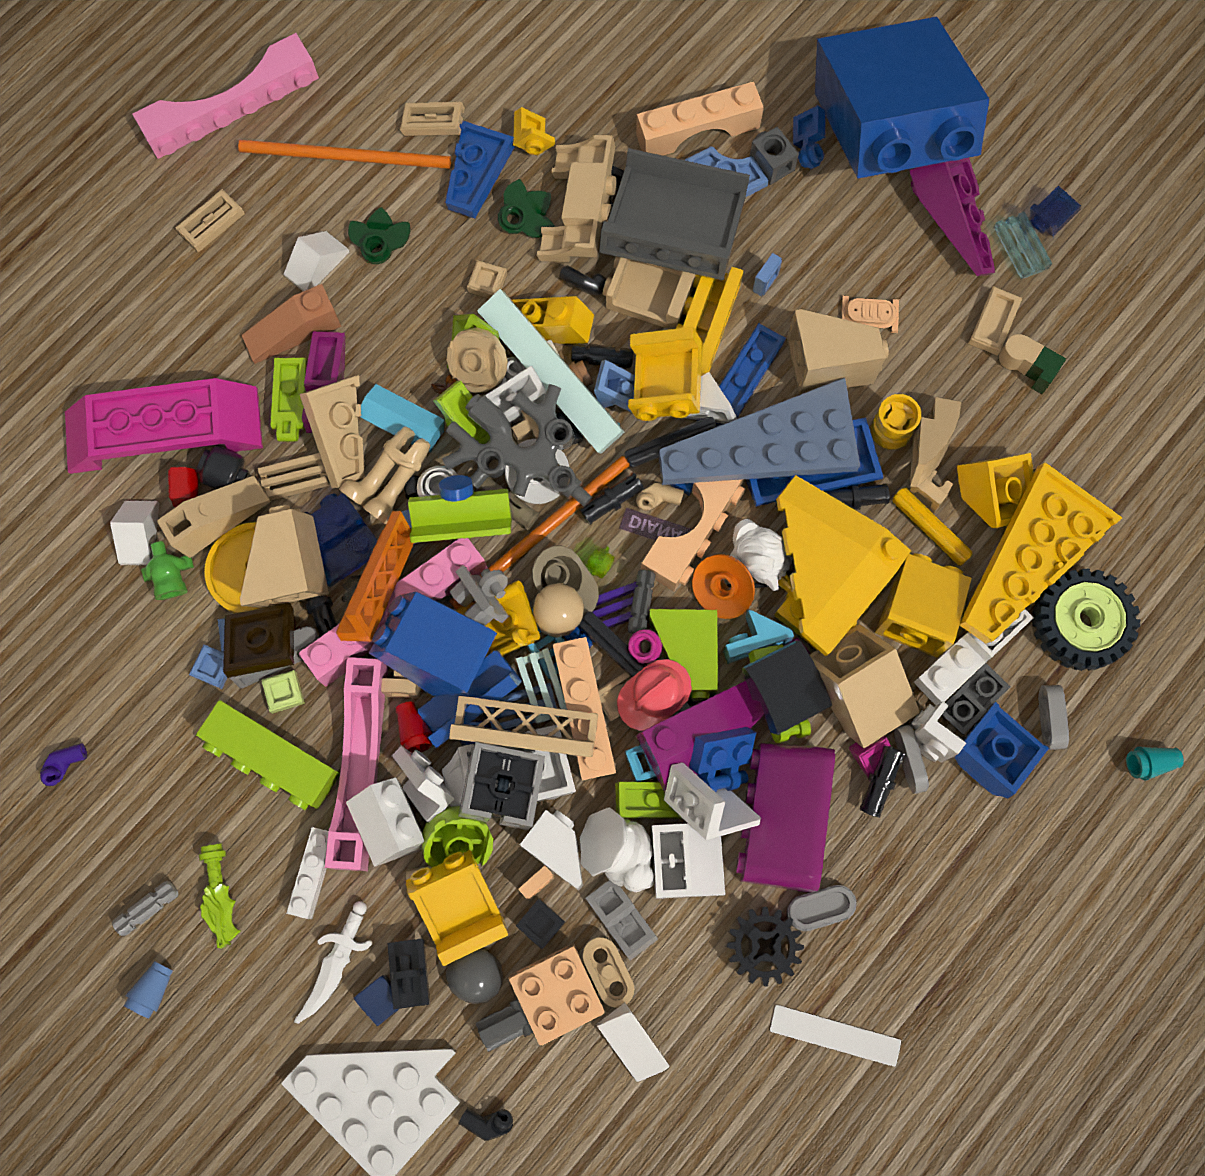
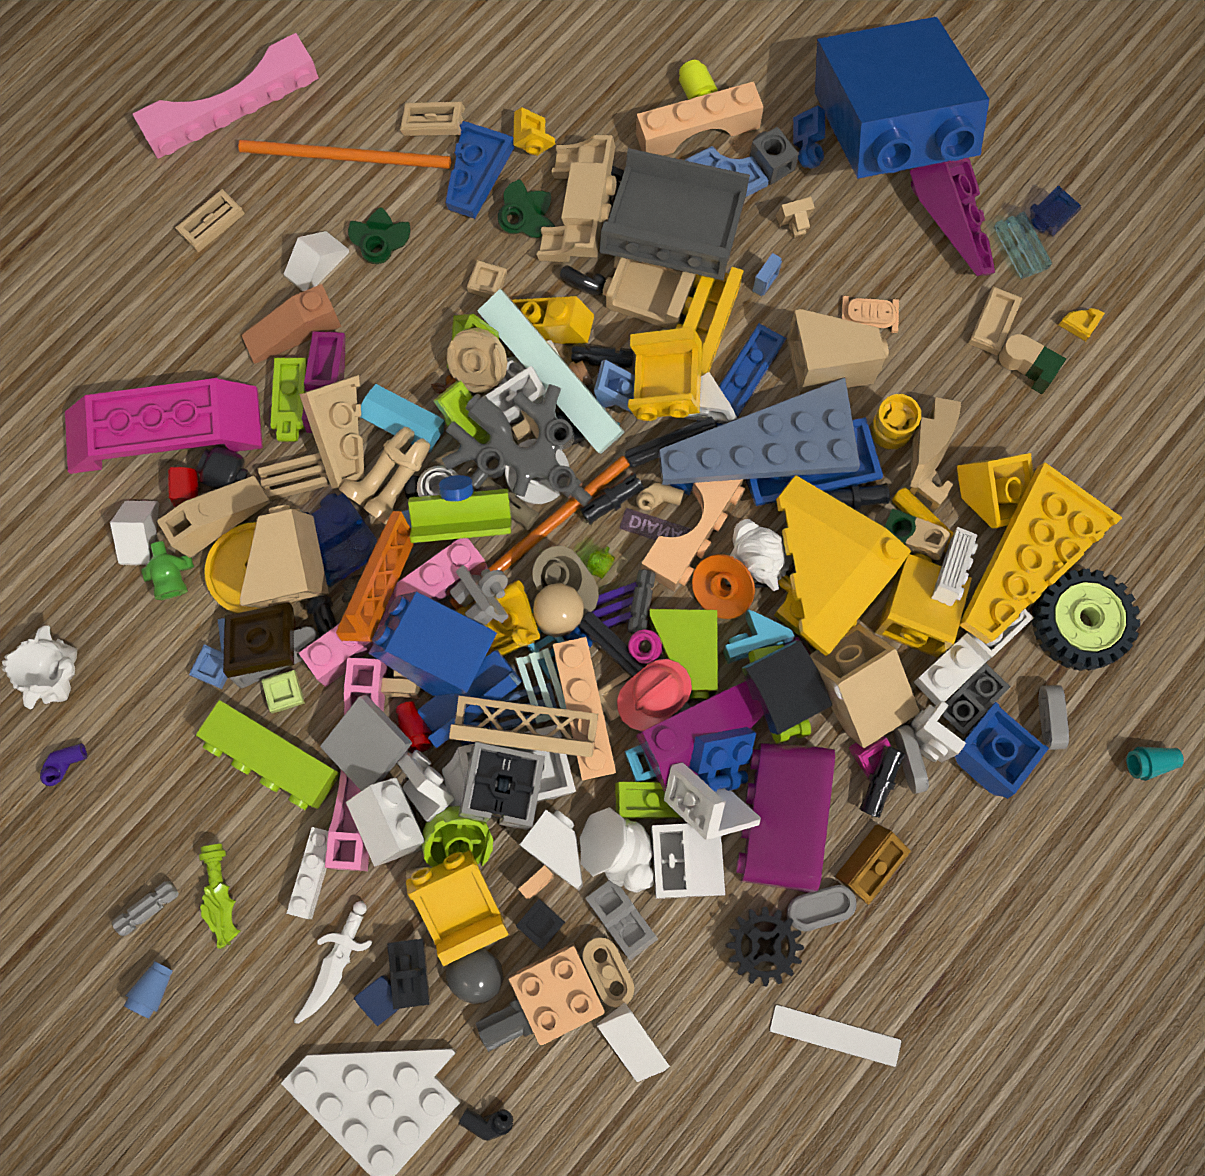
none -> white hair [2,626,78,710]
none -> light grey tile [320,695,413,791]
none -> neon yellow brick [679,60,718,100]
none -> tan tile [776,196,815,238]
none -> pearl gold slope [835,824,911,905]
none -> tan leg [884,508,950,560]
none -> white piece [931,527,978,606]
none -> yellow tile [1059,308,1105,342]

